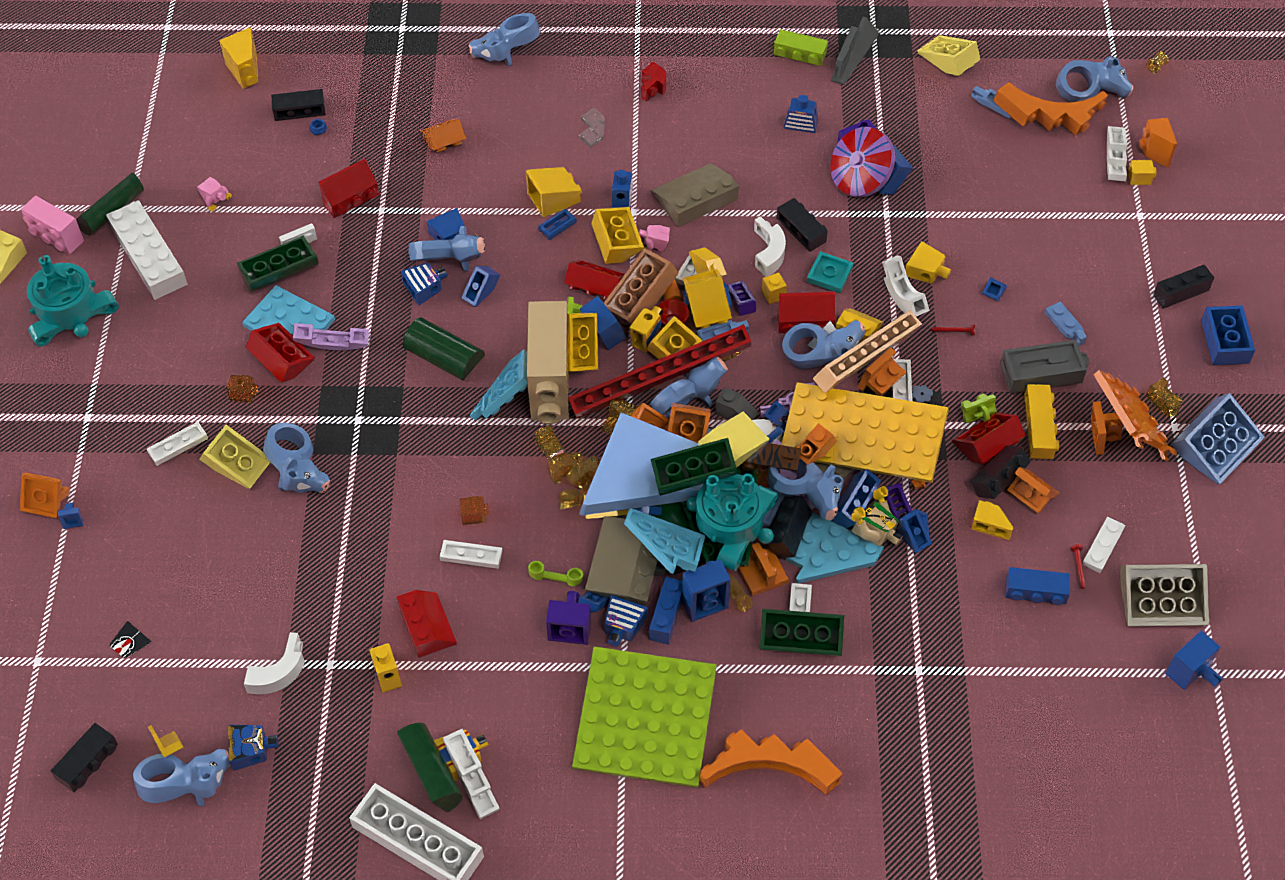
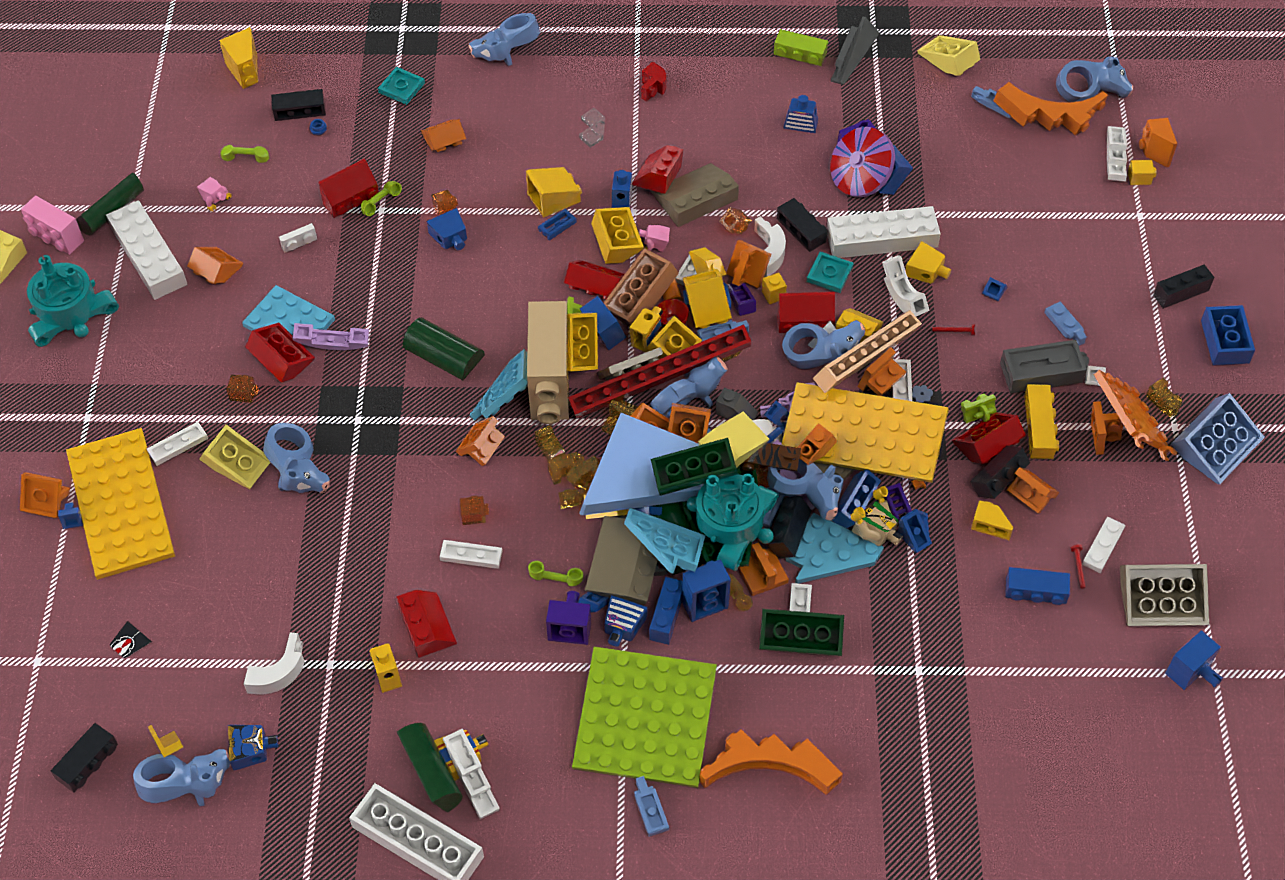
dark green brick [237,235,319,293] -> none
blue torso [401,263,447,306] -> none
medium blue animal [408,226,485,271] -> none
blue slope [461,266,501,307] -> none
clear yellow bush [1146,51,1169,73] -> none
none -> yellow plate [66,428,175,580]
none -> orange slope [187,247,243,284]
none -> lime bar [220,145,269,163]
none -> lime bar [361,181,402,216]
none -> teal plate [378,67,425,105]
none -> clear orange brick [431,189,458,215]
none -> orange bracket [455,416,505,466]
none -> plate [597,347,663,380]
none -> red slope [632,145,683,194]
none -> medium blue hinge [634,776,669,837]
none -> clear orange brick [719,207,752,234]
none -> orange bracket [726,240,772,288]
none -> white brick [826,206,941,258]
none -> white slope [1085,366,1106,386]

